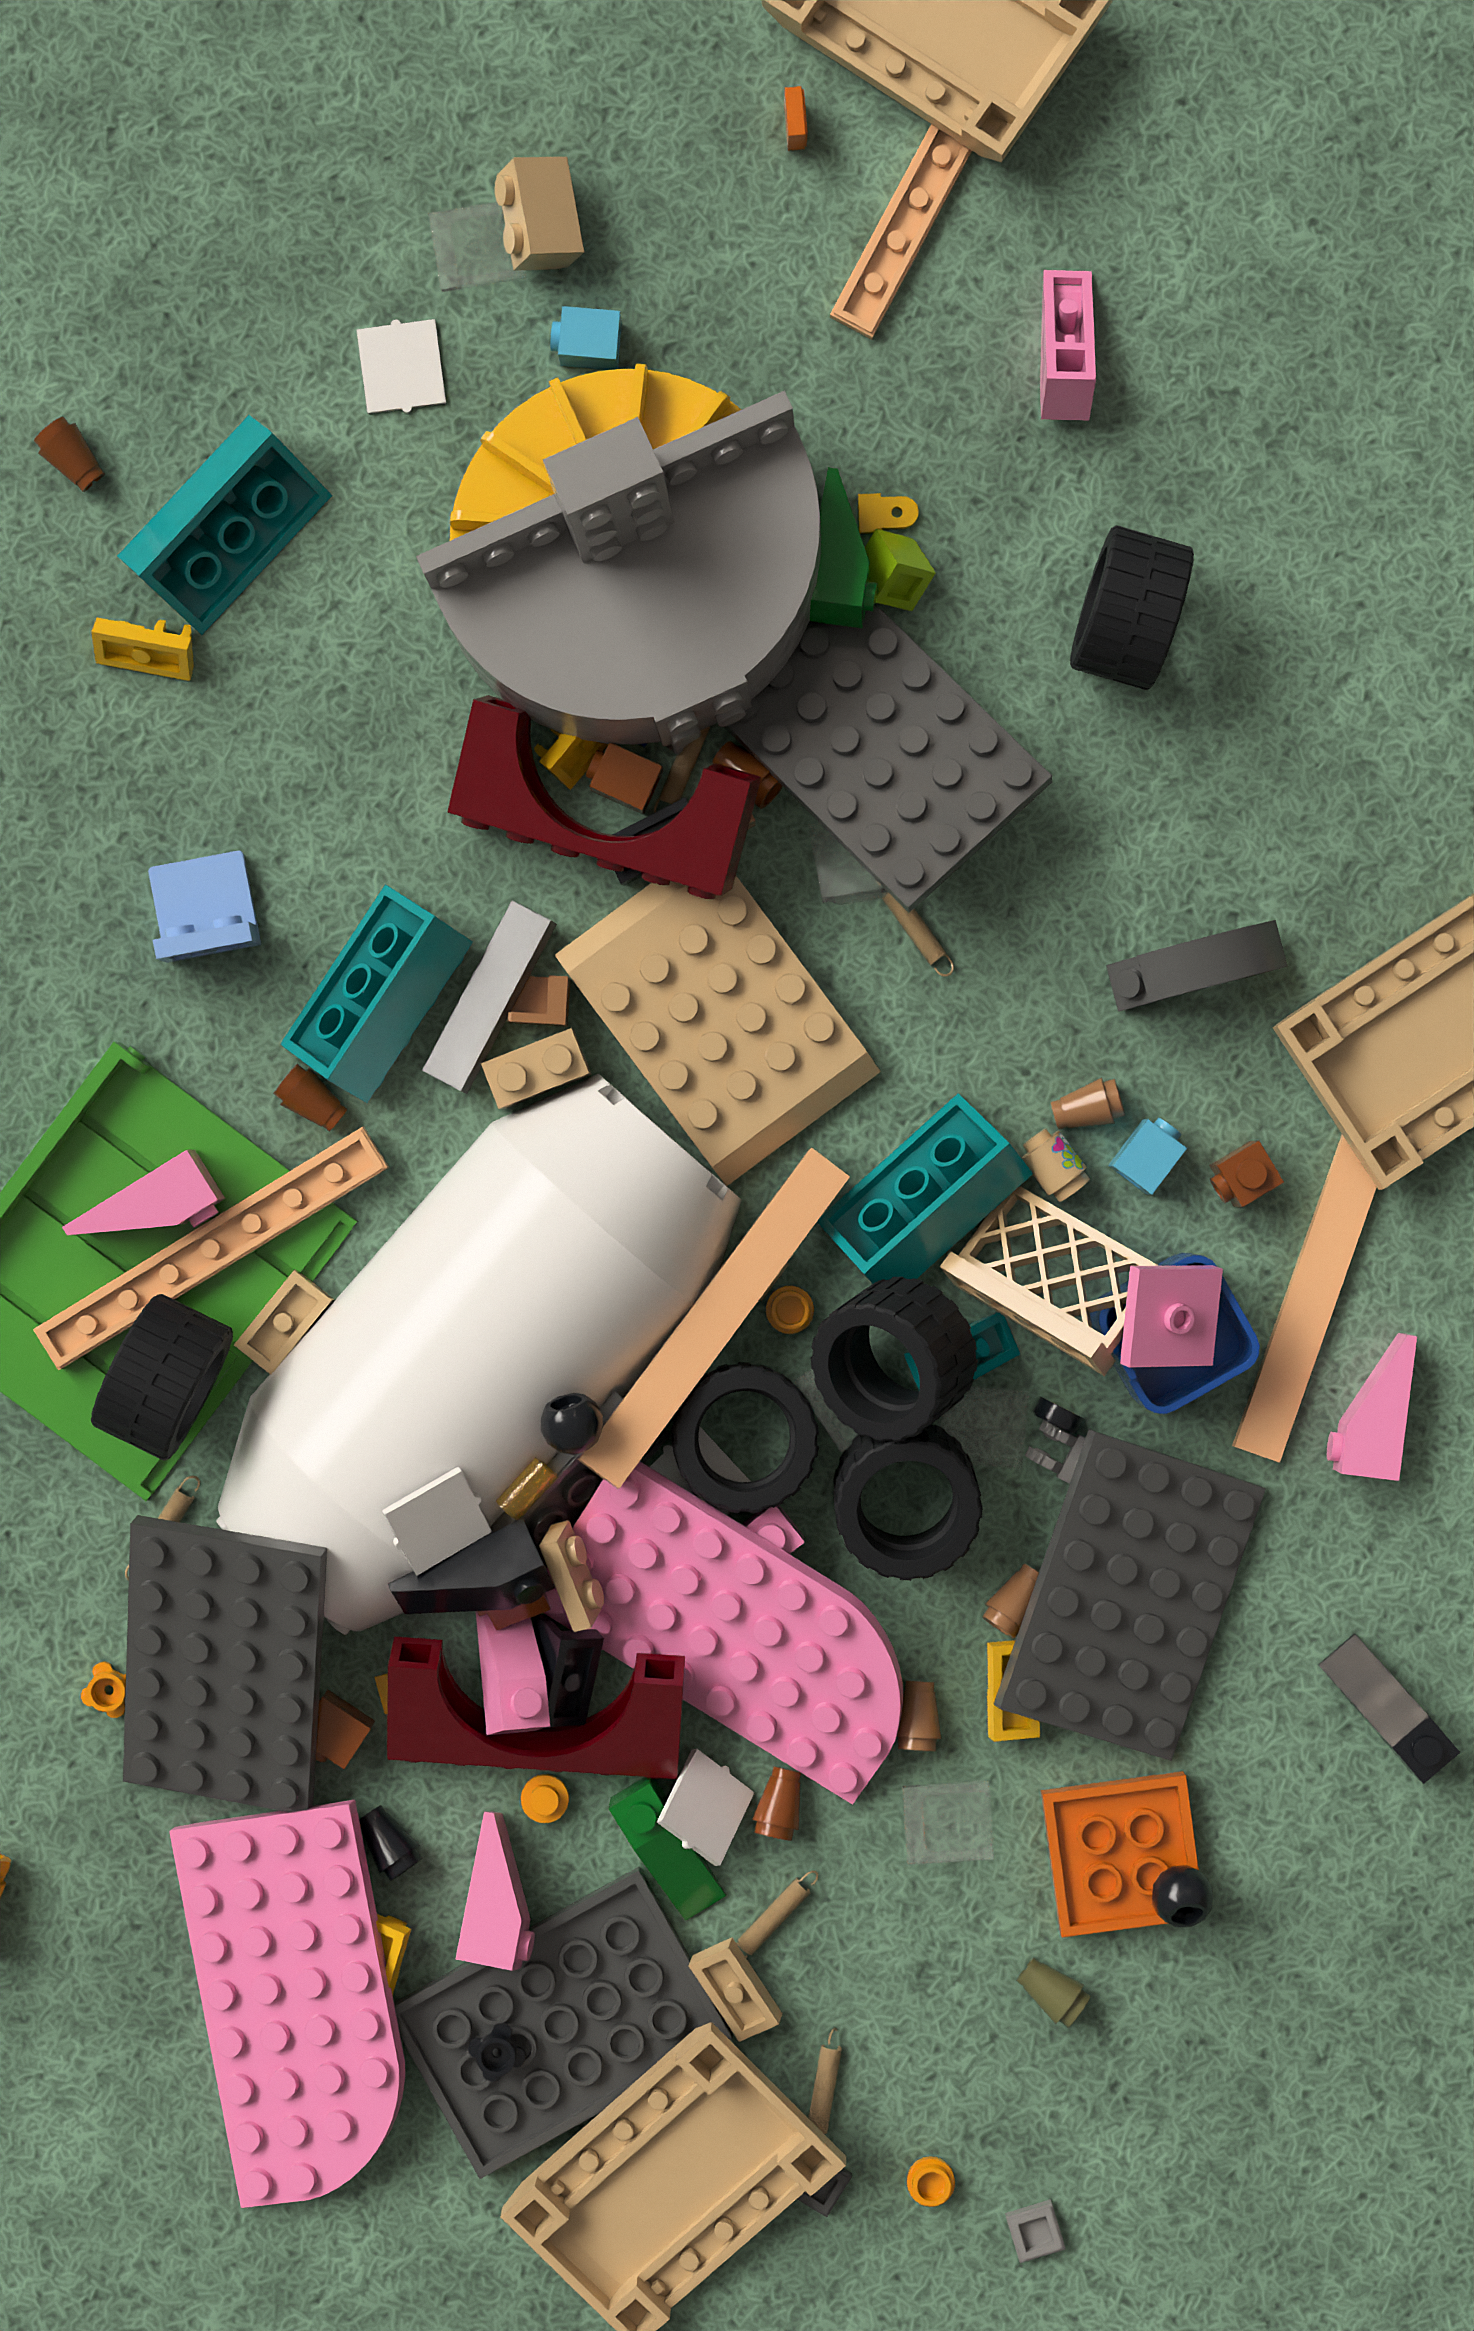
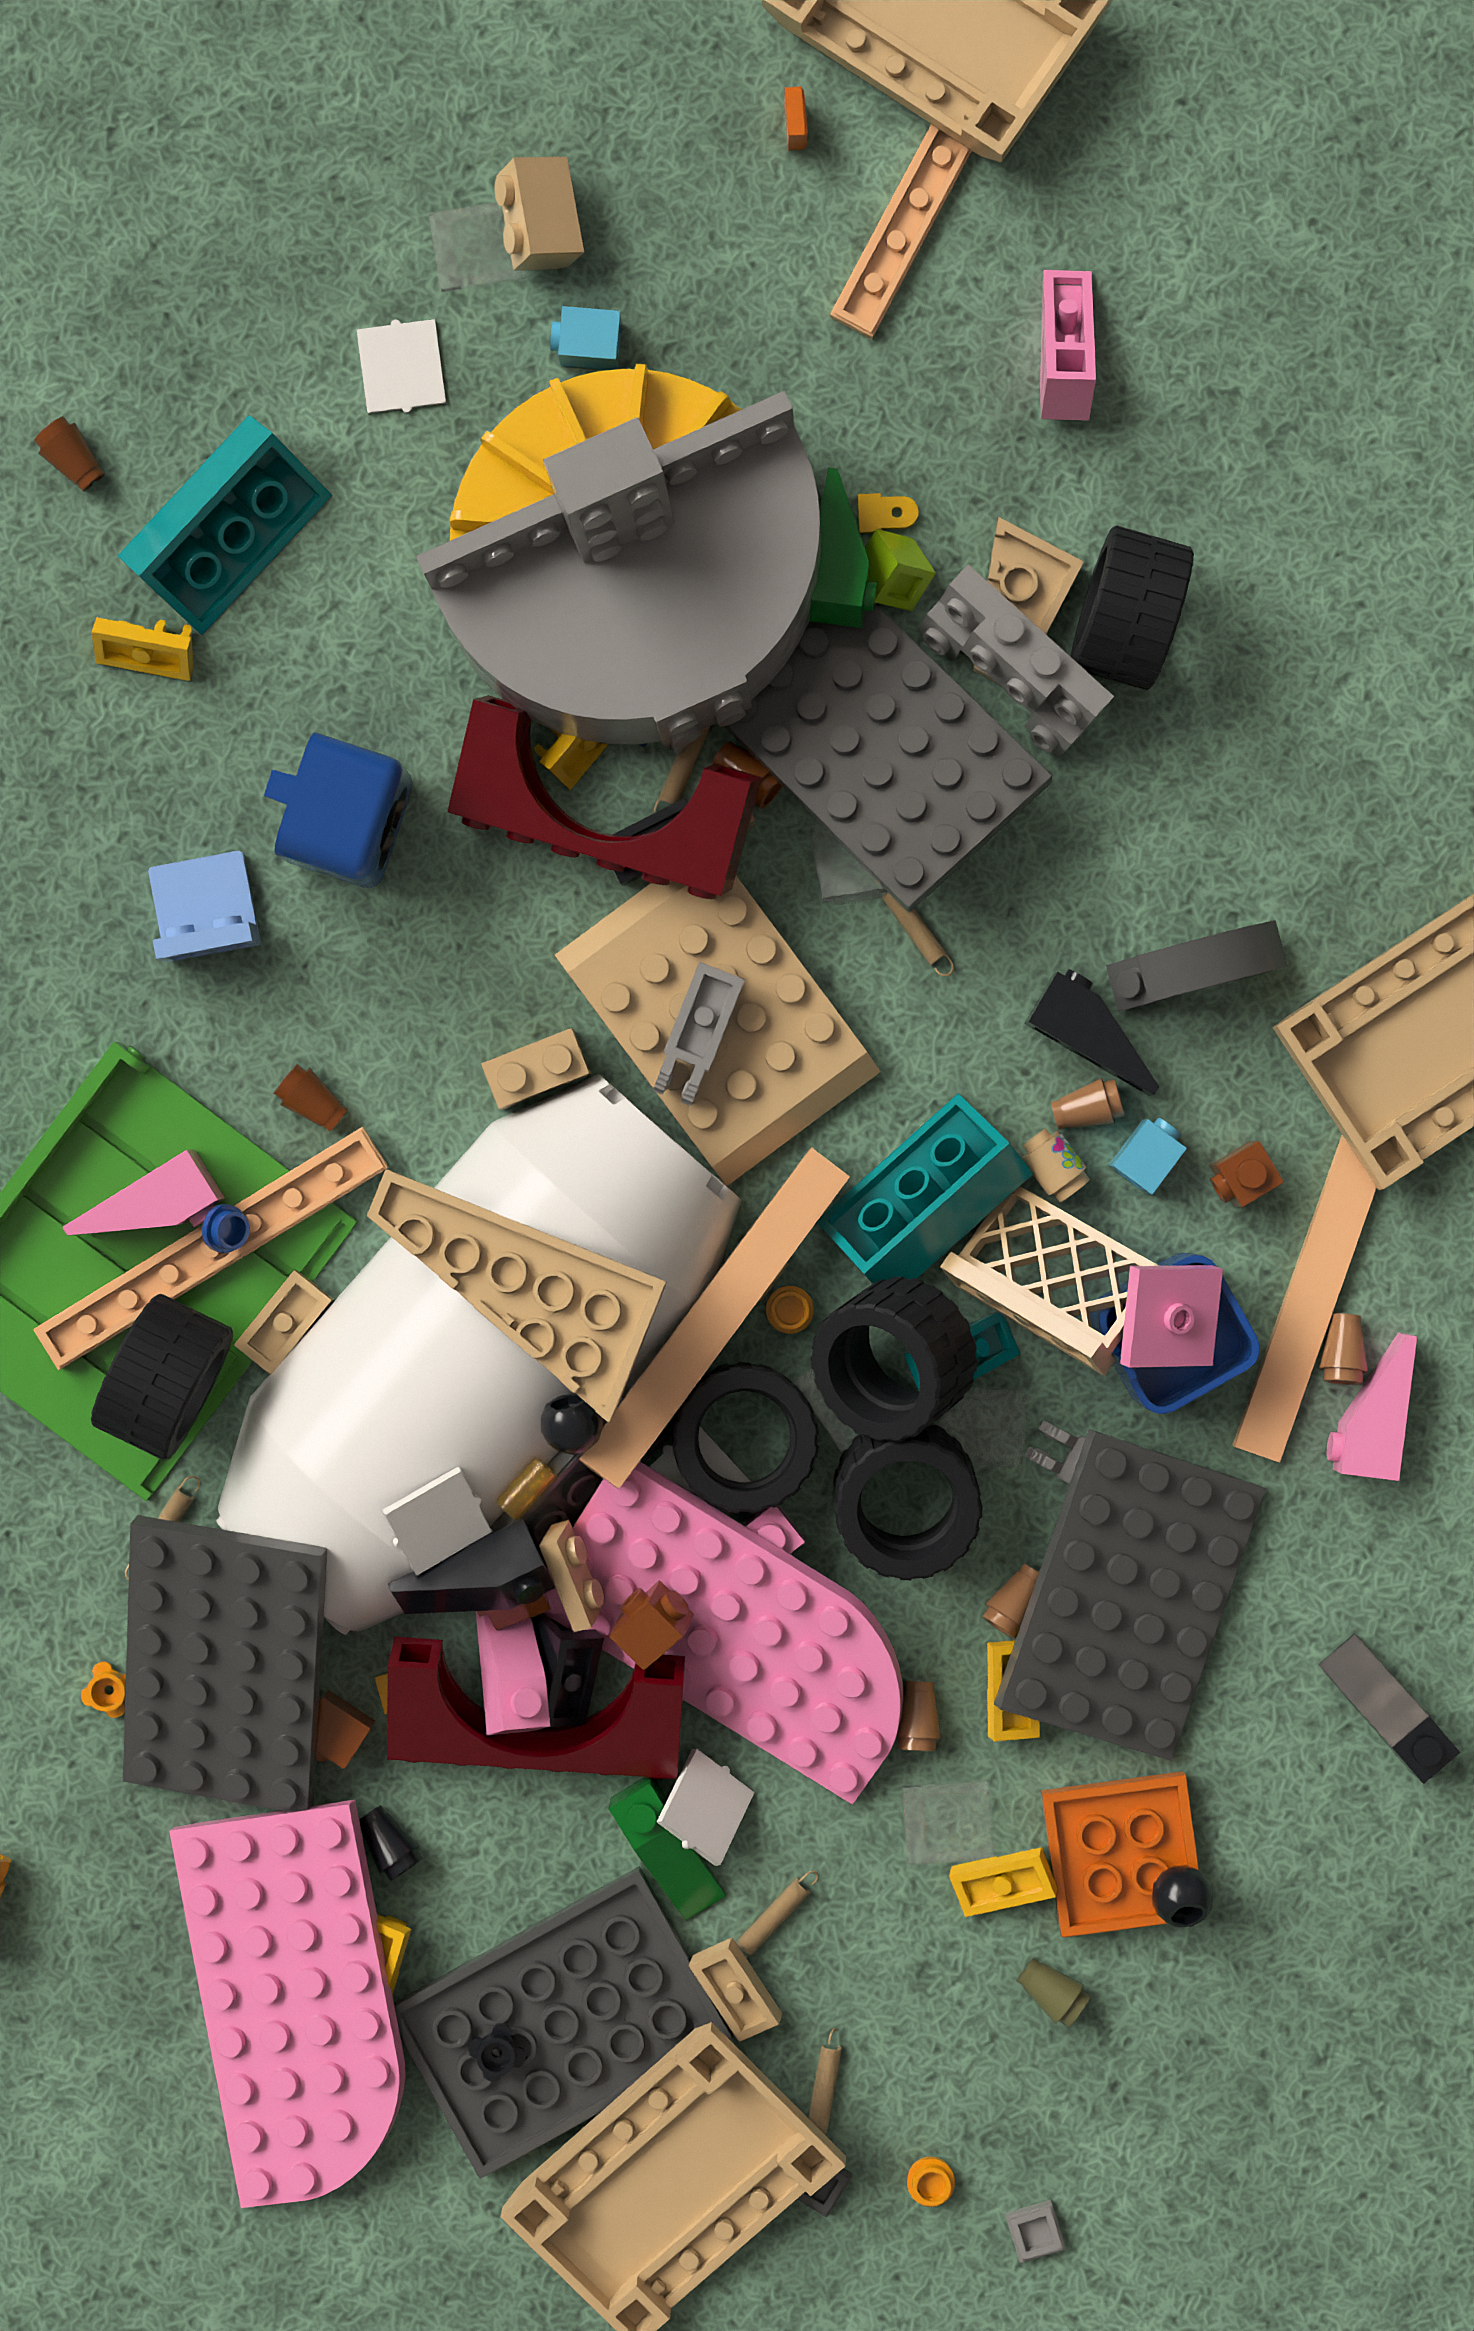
teal slope [280,884,473,1103] -> none
tile [422,901,557,1094] -> none
bright pink slope [455,1812,535,1971] -> none
medium nougat panel [507,975,571,1027] -> none
light orange plate [521,1774,569,1823] -> none
dark orange brick [586,743,664,815] -> none
dark orange cone [752,1766,801,1841] -> none
black tile [1033,1396,1084,1434] -> none
none -> blue plate [202,1204,250,1253]
none -> blue piece [264,732,413,888]
none -> tan wing [367,1169,667,1423]
none -> dark orange brick [609,1580,694,1670]
none -> light grey hinge [653,962,745,1106]
none -> light grey bracket [918,564,1114,758]
none -> yellow plate [949,1847,1058,1917]
none -> tan wing [973,517,1084,684]
none -> black slope [1024,969,1159,1096]
none -> medium nougat cone [1319,1313,1368,1385]

